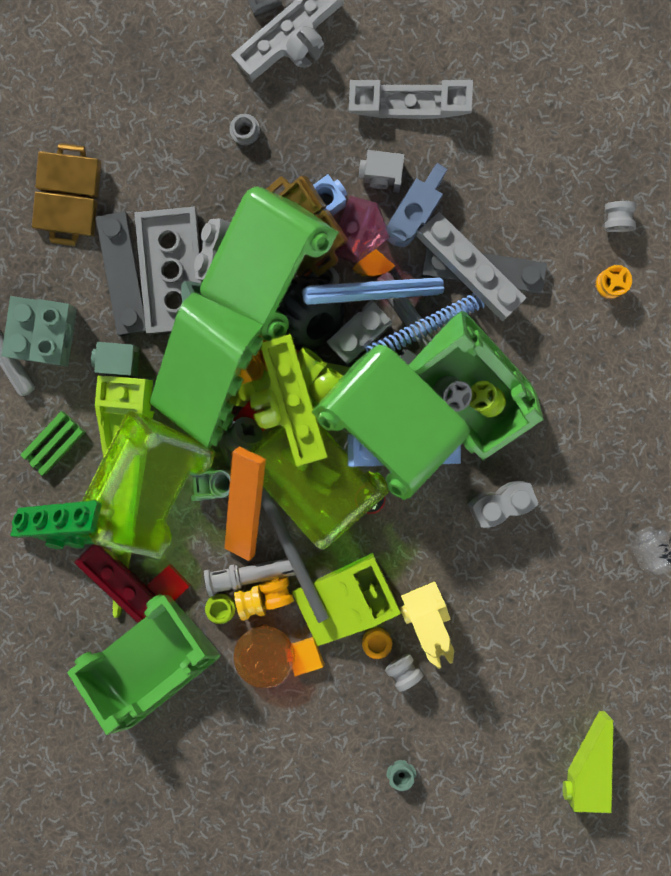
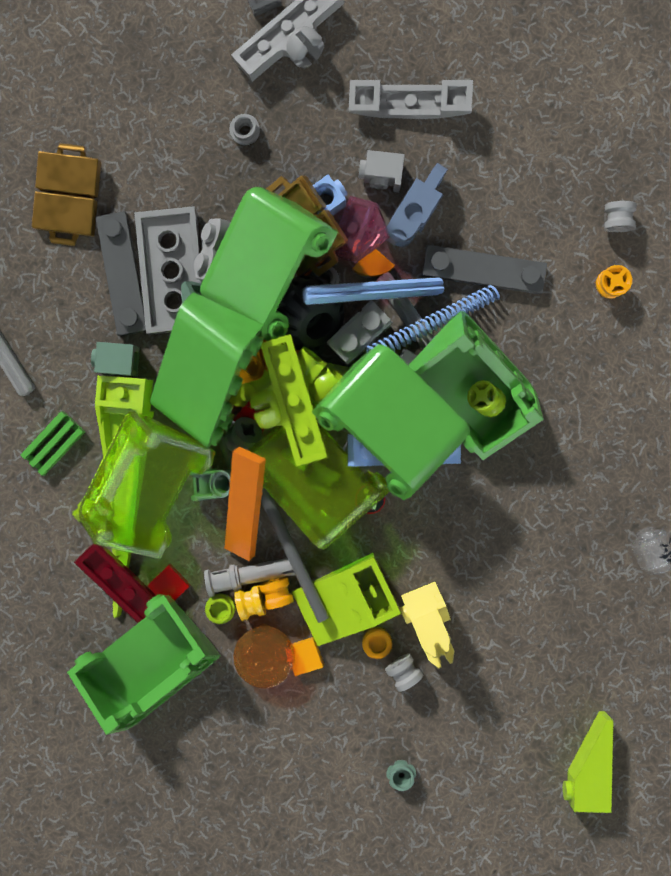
sand green brick [1,296,77,367] -> none
green bracket [10,500,102,549] -> none
light grey plate [416,212,527,321] -> none
light grey wheel [433,376,472,411] -> none
light grey brick [468,481,539,528] -> none

